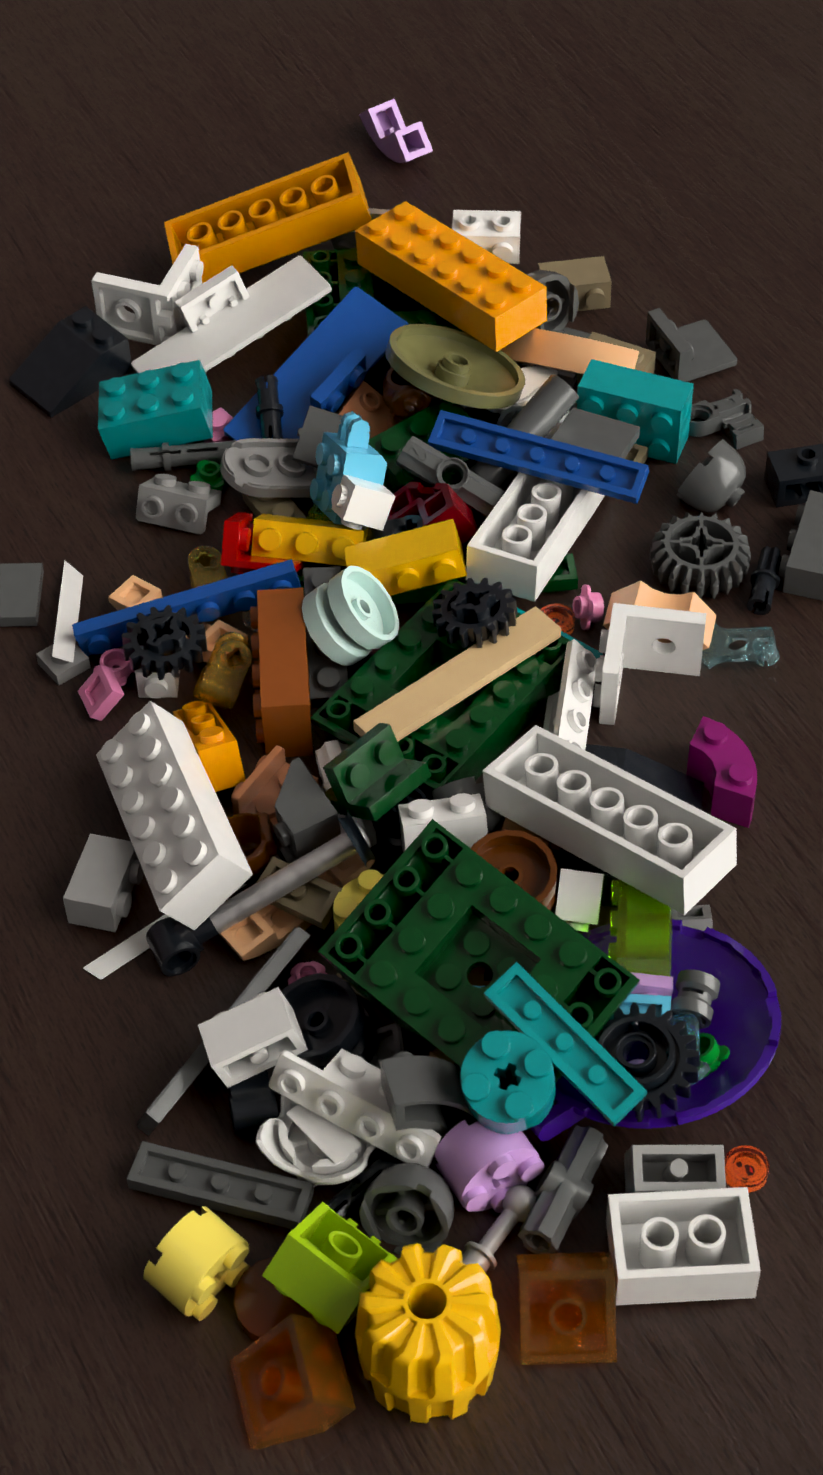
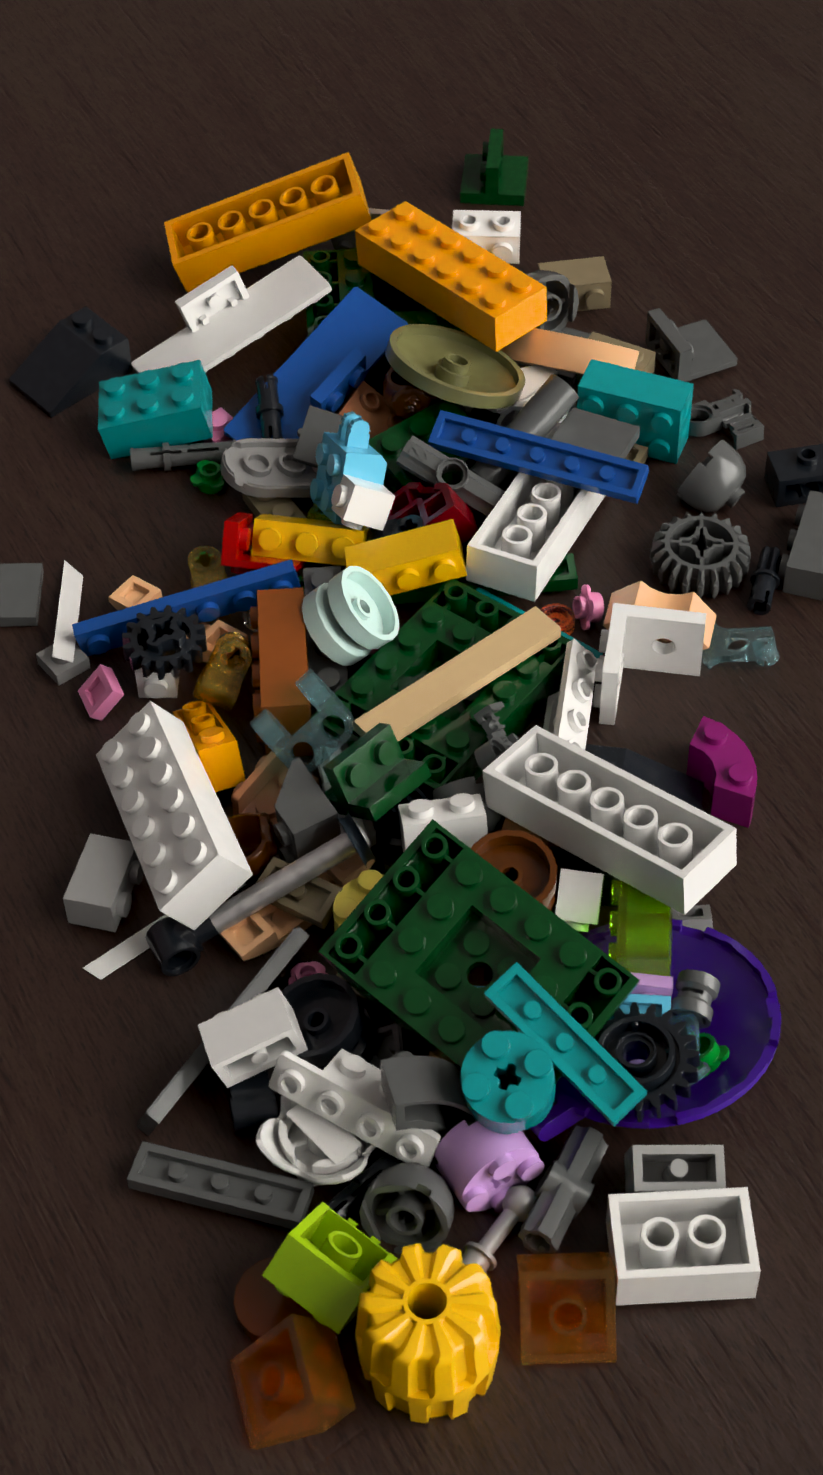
white bracket [91,244,204,345] -> none
bright pink plate [93,648,135,686] -> none
light grey bracket [136,474,222,534] -> none
light yellow brick [143,1206,250,1321] -> none
lavender brick [359,99,433,163] -> none
black gear [432,578,518,648] -> none
clear red tile [724,1145,769,1193] -> none
none -> clear light blue piece [250,669,354,772]
none -> dark green bracket [460,128,528,206]
none -> dark grey piece [473,702,519,771]

